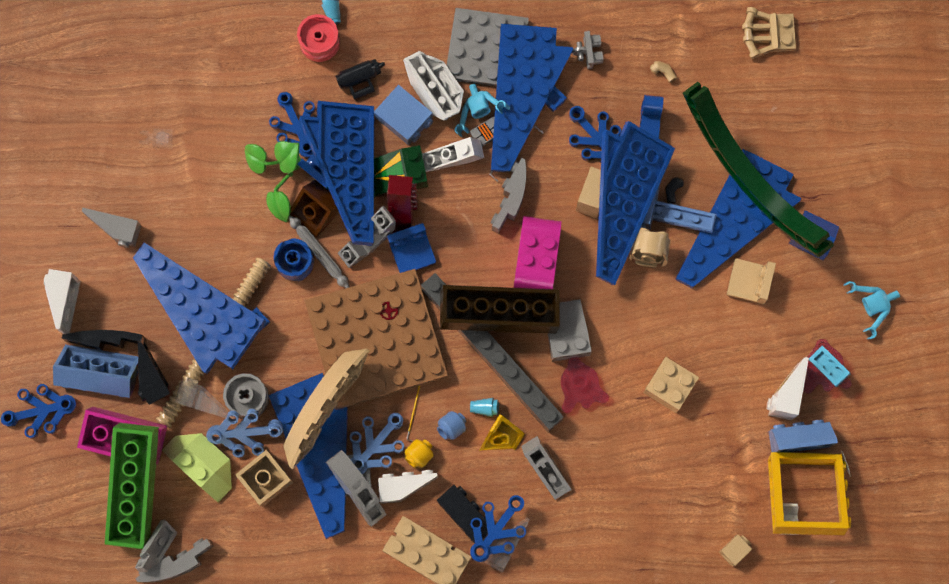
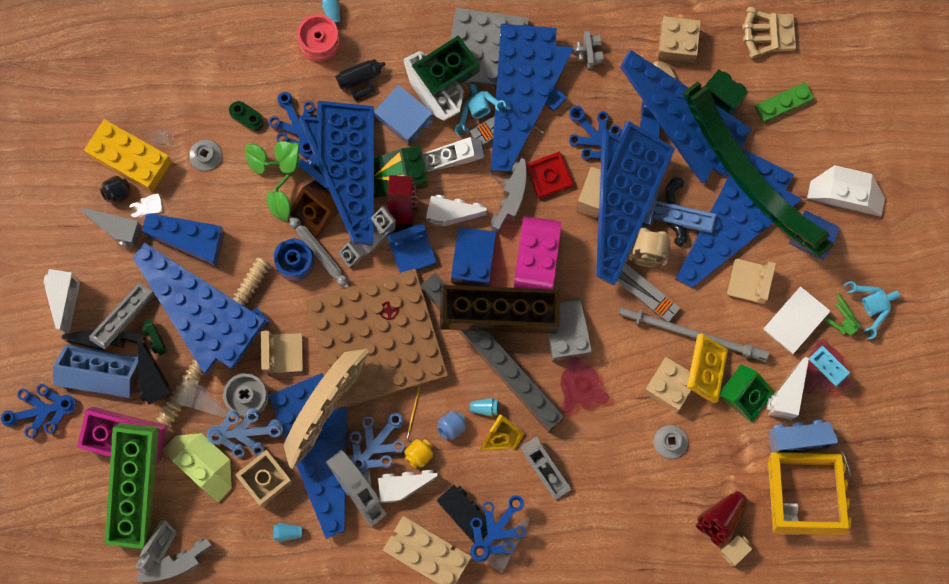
none -> yellow brick [84,119,172,193]
none -> light grey tile [89,283,155,349]
none -> black head [100,176,130,204]
none -> clear plate [129,193,165,219]
none -> blue wedge [142,213,224,268]
none -> dark green plate [142,318,167,356]
none -> light grey piece [189,140,222,172]
none -> dark green plate [229,101,264,131]
none -> tan bracket [261,331,303,373]
none -> medium azure cone [273,523,302,543]
none -> dark green slope [412,35,480,96]
none -> white slope [426,195,487,226]
none -> blue slope [451,227,496,287]
none -> red tile [526,151,574,200]
none -> light grey tile [617,263,680,322]
none -> light grey bar [619,307,769,363]
none -> blue wing [620,50,751,183]
none -> light grey piece [654,425,689,459]
none -> tan brick [657,16,701,63]
none -> black arm [668,223,687,246]
none -> yellow tile [687,334,728,403]
none -> dark red cone [696,491,748,546]
none -> dark green piece [705,69,748,116]
none -> green slope [719,364,774,422]
none -> bright green plate [755,82,814,123]
none -> white tile [763,286,830,355]
none -> white wedge [807,165,885,217]
none -> bright green plant [823,293,861,336]

